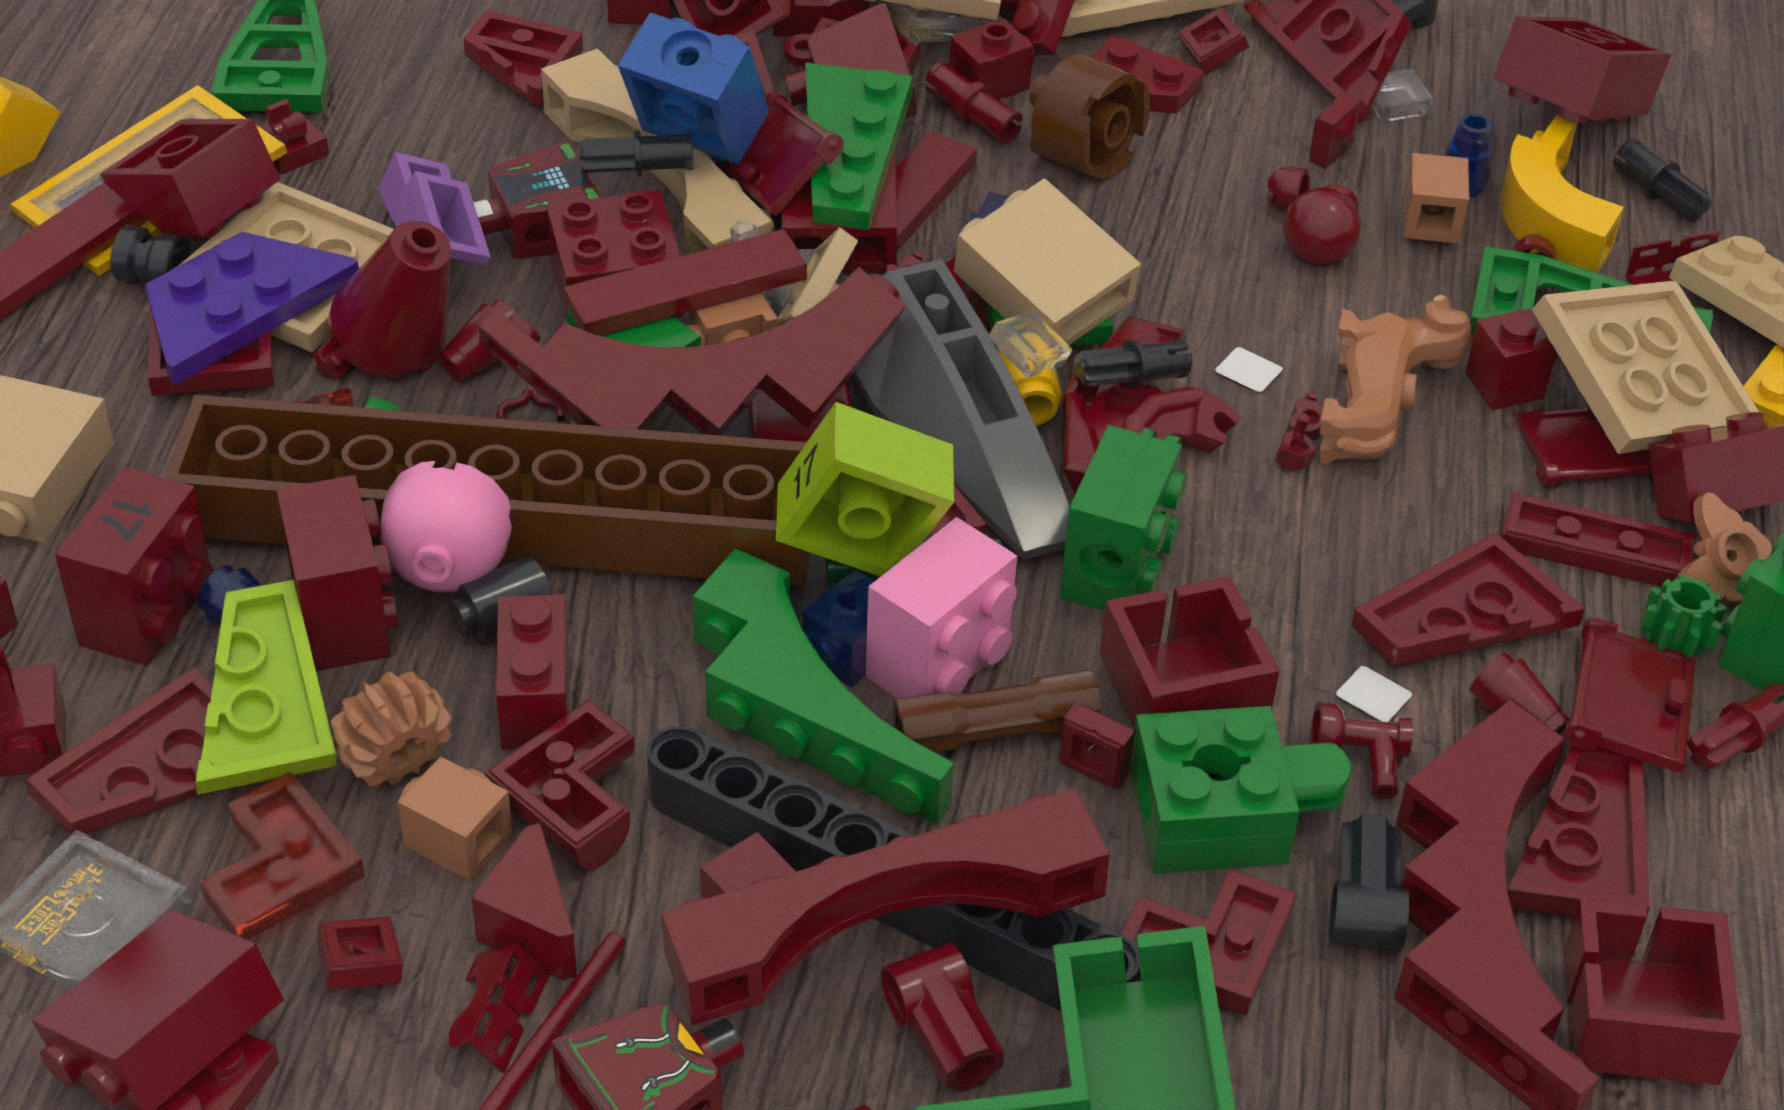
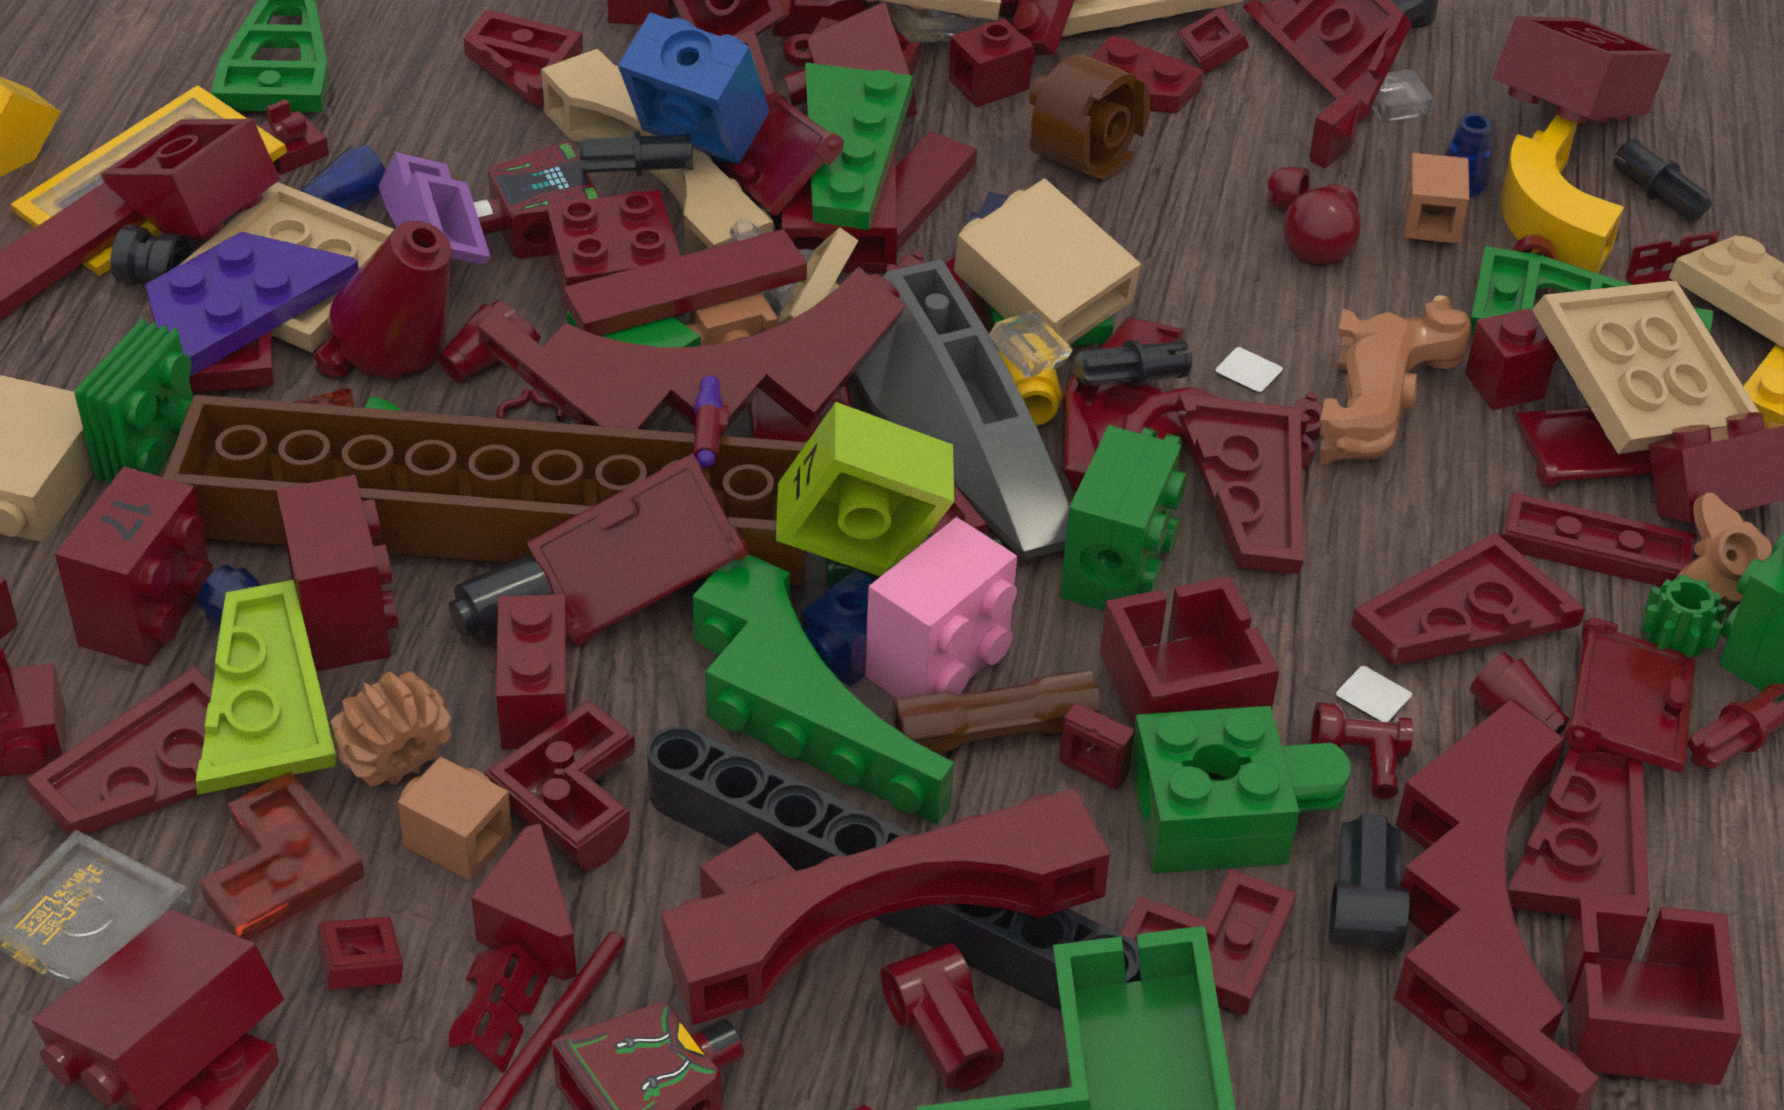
bright pink cylinder [379,461,512,593] -> none
dark red pin [925,61,1023,144] -> none
none -> green brick [73,318,193,485]
none -> clear blue cone [300,144,386,208]
none -> dark red door [527,453,750,647]
none -> piece [694,376,729,468]
none -> dark red wing [1175,394,1304,574]

